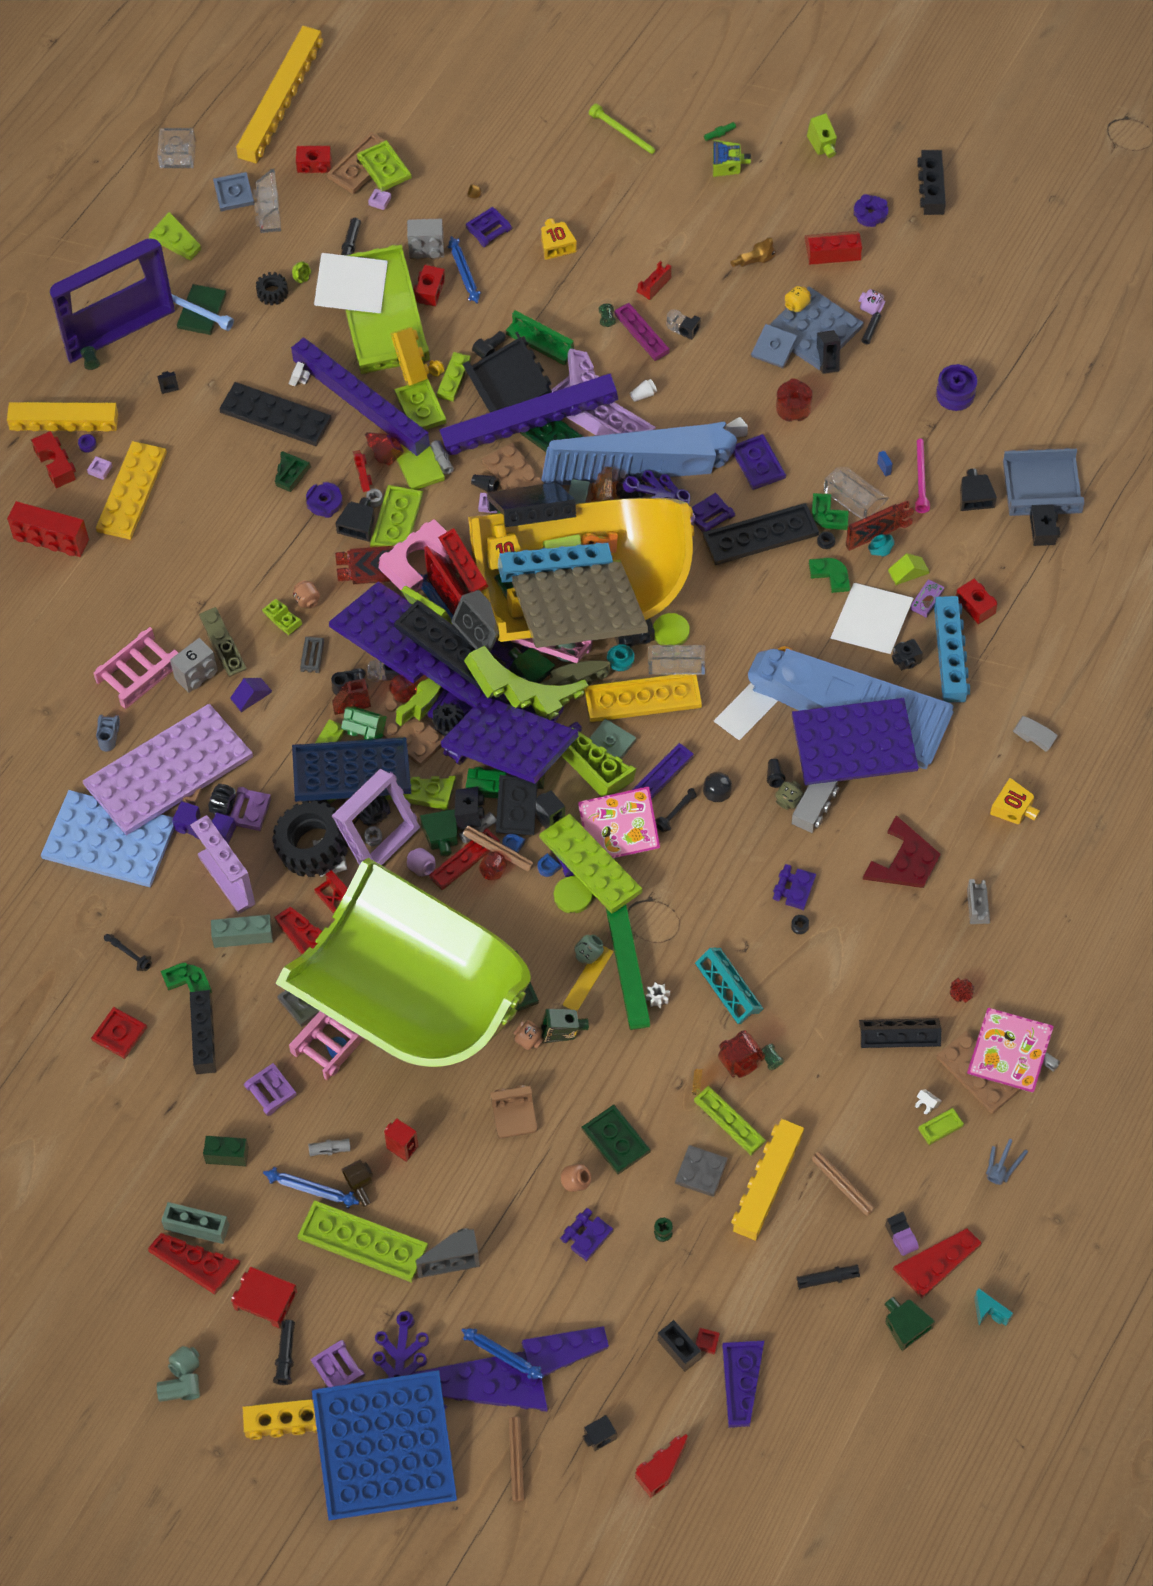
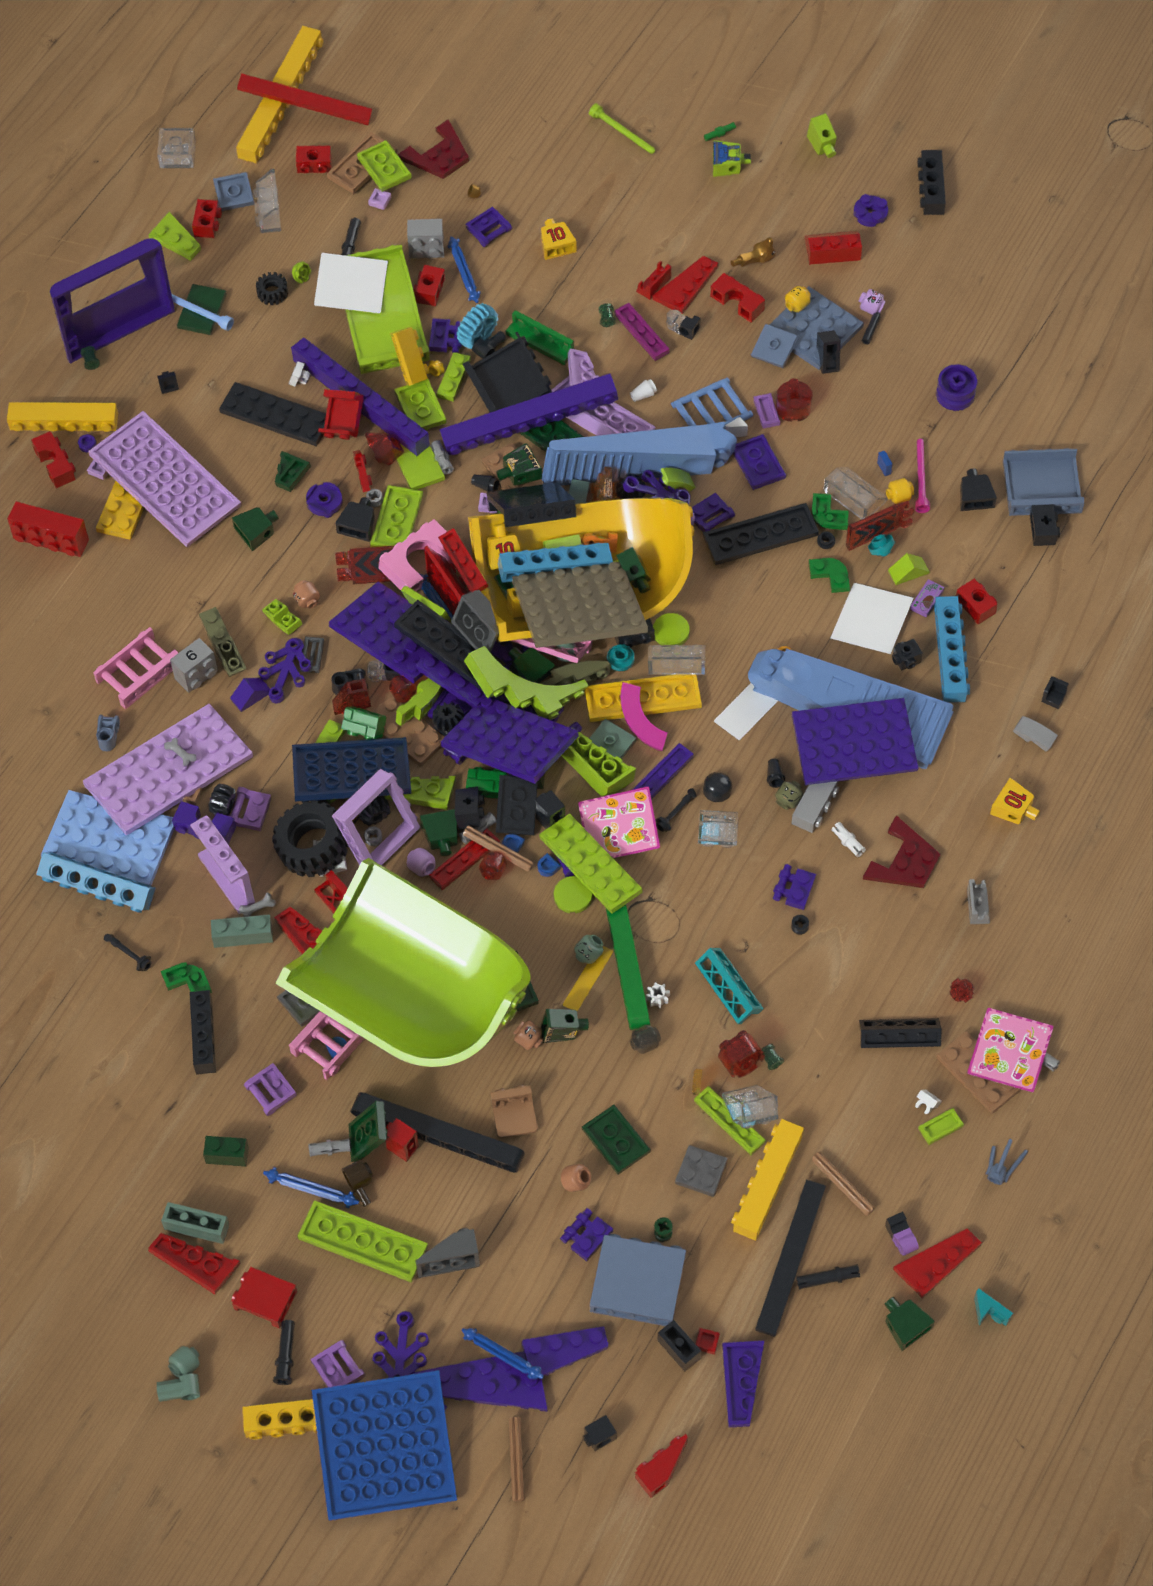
red plate [91,1007,147,1059] -> none
none -> dark azure brick [36,852,156,913]
none -> lavender plate [89,411,241,547]
none -> light grey piece [164,738,196,766]
none -> red brick [192,199,222,238]
none -> dark green torso [232,507,279,551]
none -> red tile [237,73,372,125]
none -> light grey piece [239,892,276,917]
none -> dark purple plant [258,638,312,704]
none -> red panel [318,389,364,440]
none -> dark green plate [348,1101,387,1162]
none -> black beam [350,1092,525,1173]
none -> dark red wing [397,119,469,179]
none -> dark purple plate [429,318,462,353]
none -> medium azure gear [456,303,498,349]
none -> dark green torso [496,443,542,486]
none -> sand blue panel [590,1234,686,1326]
none -> dark green torso [616,547,651,593]
none -> dark pink tile [620,682,668,751]
none -> clear smoke head [630,1025,661,1054]
none -> red wing [652,255,718,314]
none -> lime slope [660,467,696,491]
none -> medium blue bar [671,377,753,427]
none -> clear slope [698,810,738,848]
none -> red arch [710,273,765,323]
none -> clear slope [722,1085,778,1128]
none -> medium lavender tile [753,393,780,429]
none -> black tile [755,1179,826,1337]
none -> white pin [831,822,866,857]
none -> yellow head [886,478,914,504]
none -> black panel [1041,676,1069,709]

